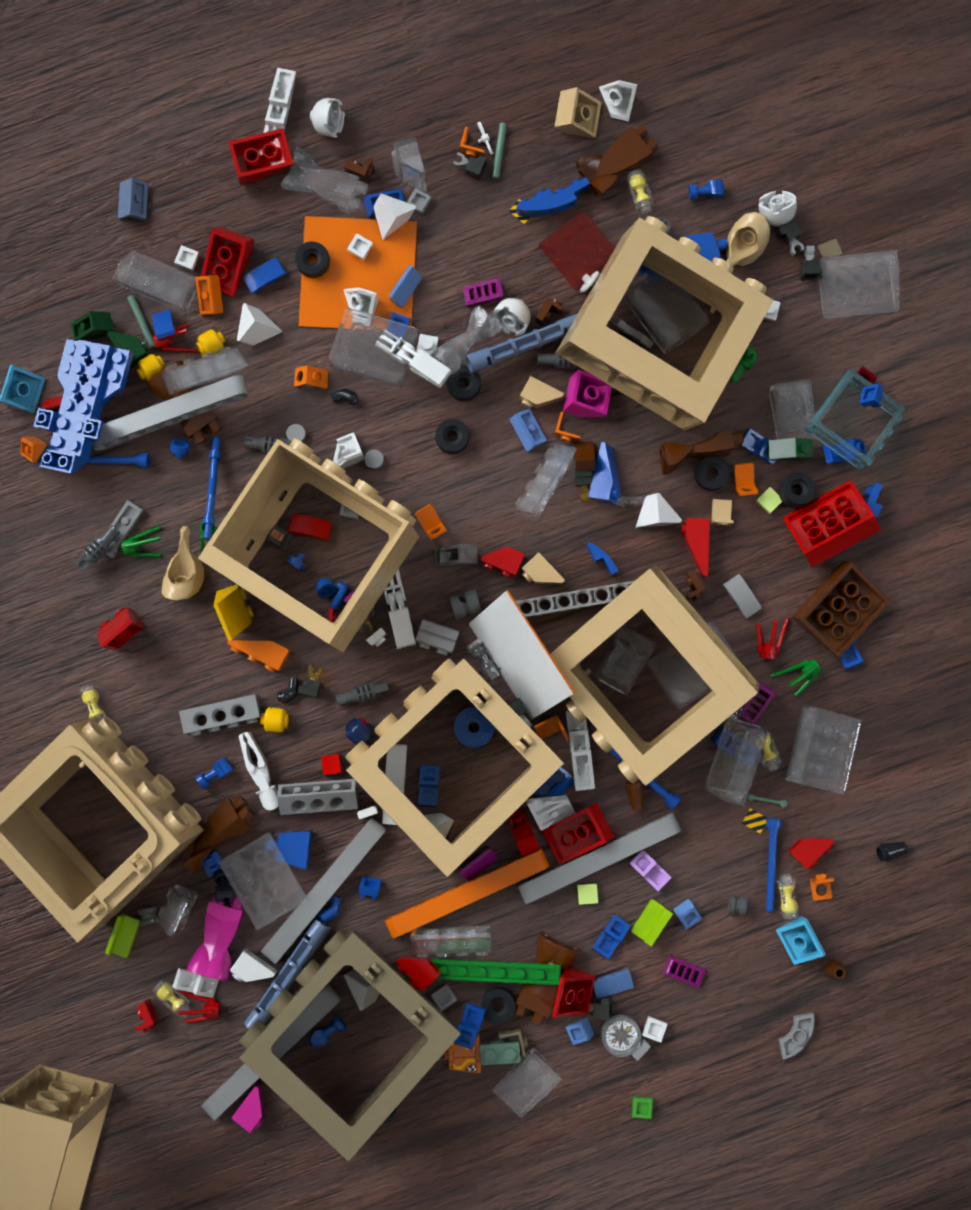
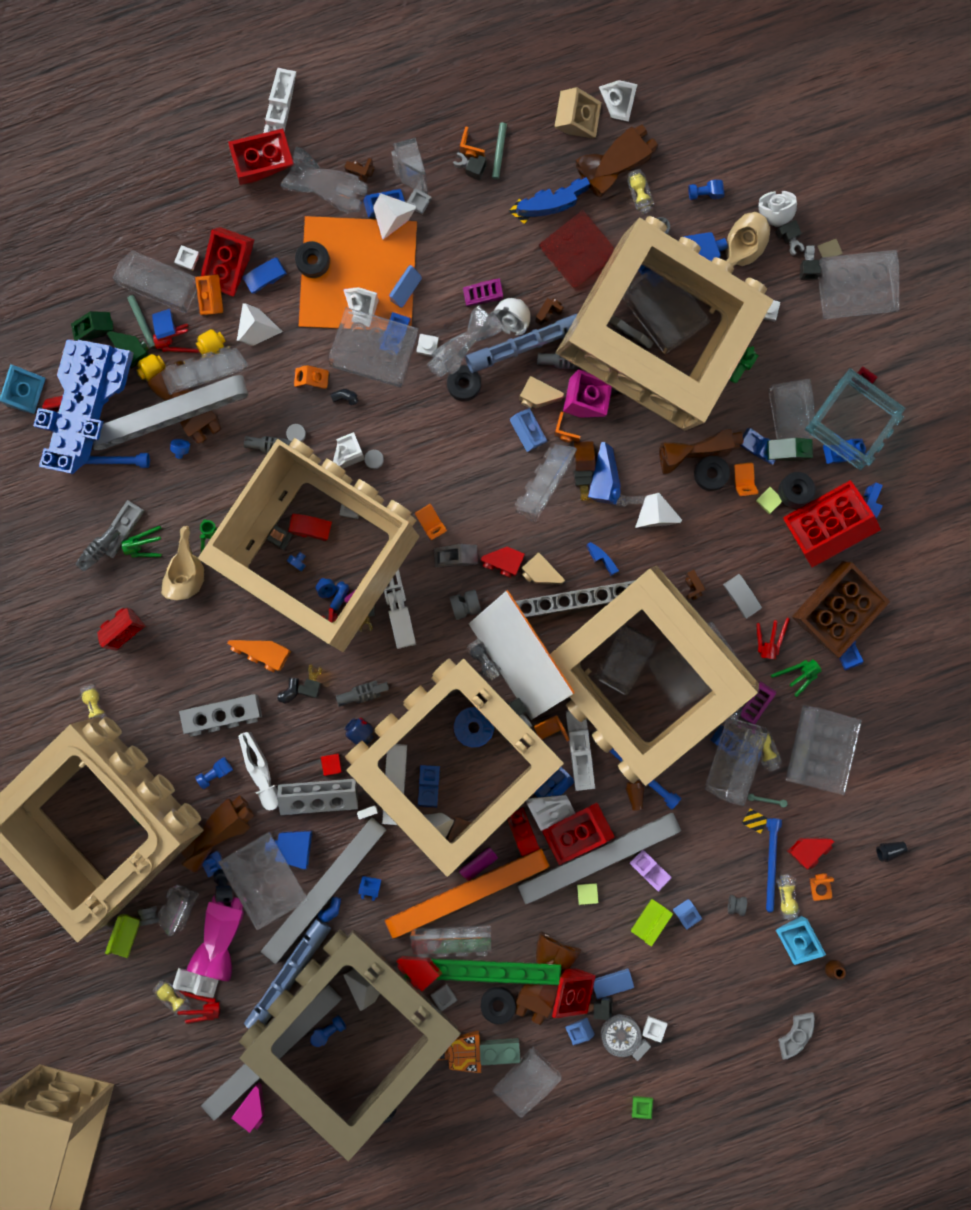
orange slope [21,436,47,463] -> none
sand blue panel [118,178,148,221] -> none
red bracket [135,999,158,1032] -> none
blue bar [203,437,221,541] -> none
yellow slope [214,584,254,641] -> none
white slope [230,948,278,982] -> none
yellow head [260,707,289,733] -> none
white cylinder [310,98,344,137] -> none
white plate [347,233,373,261] -> none
white plate [367,628,387,647] -> none
white arm [375,329,452,388] -> none
light grey brick [415,619,460,656] -> none
black tyre [435,419,470,454] -> none
blue slope [454,1003,487,1050] -> none
white piece [477,122,494,155] -> none
dark tan bracket [498,1028,528,1058] -> none
white piece [580,271,600,292] -> none
blue slope [591,915,631,960] -> none
magenta slope [662,955,706,988] -> none
red slope [681,518,710,578] -> none
tan bracket [711,499,734,526] -> none
blue tile [859,384,884,408] -> none

